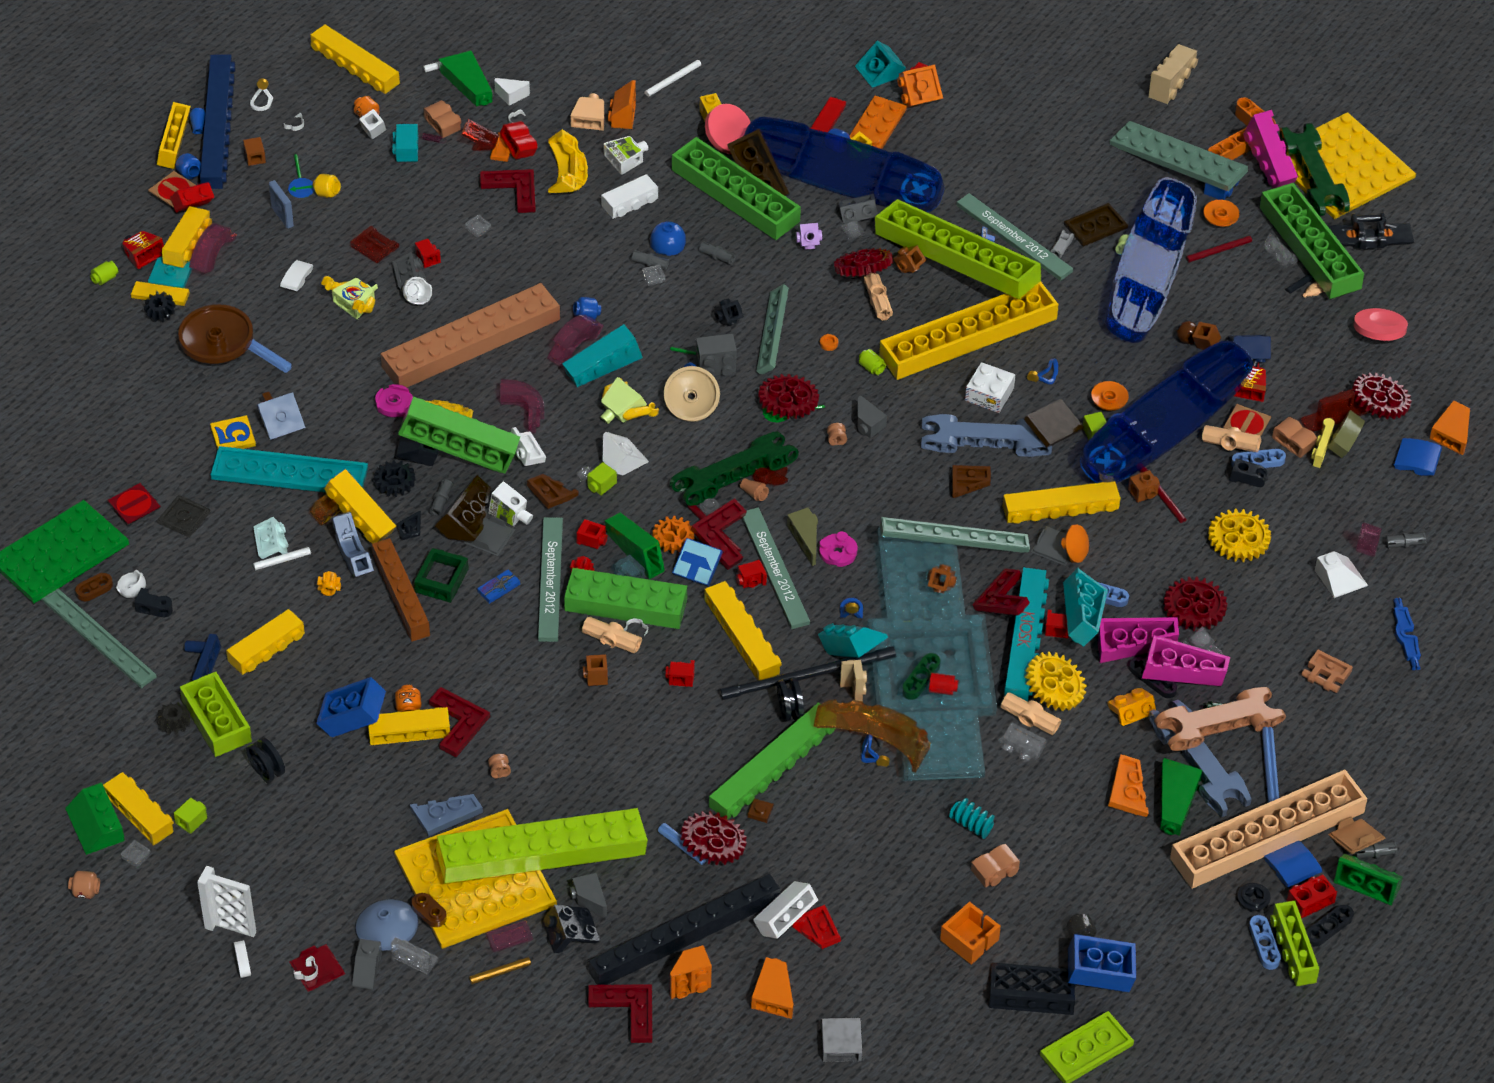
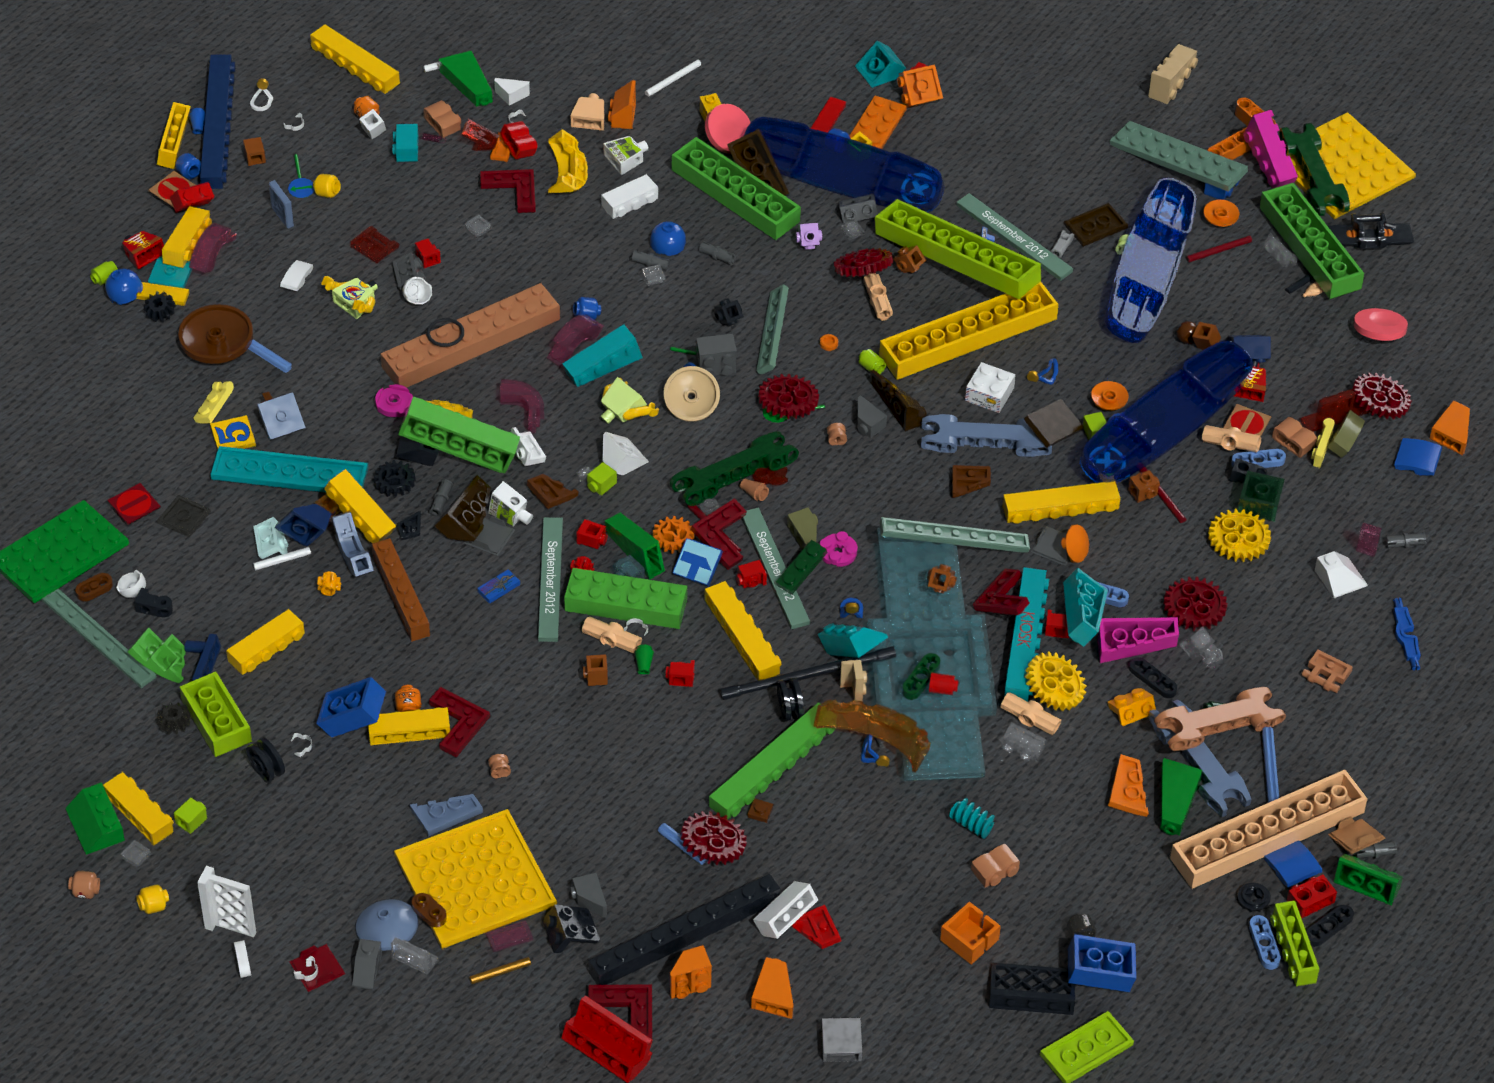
dark green window [414,548,469,603] -> none
lime brick [436,808,647,884] -> none
dark pink wedge [1142,635,1230,686] -> none
none -> blue cylinder [105,268,143,305]
none -> bright green slope [127,628,186,683]
none -> yellow head [136,885,169,914]
none -> light yellow plate [194,381,234,423]
none -> dark blue slope [274,504,332,546]
none -> white piece [291,733,312,757]
none -> black piece [426,318,465,347]
none -> red brick [561,996,653,1083]
none -> green cone [634,644,654,674]
none -> dark green plate [776,540,828,595]
none -> dark brown wedge [870,369,927,432]
none -> clear green brick [1238,471,1285,521]

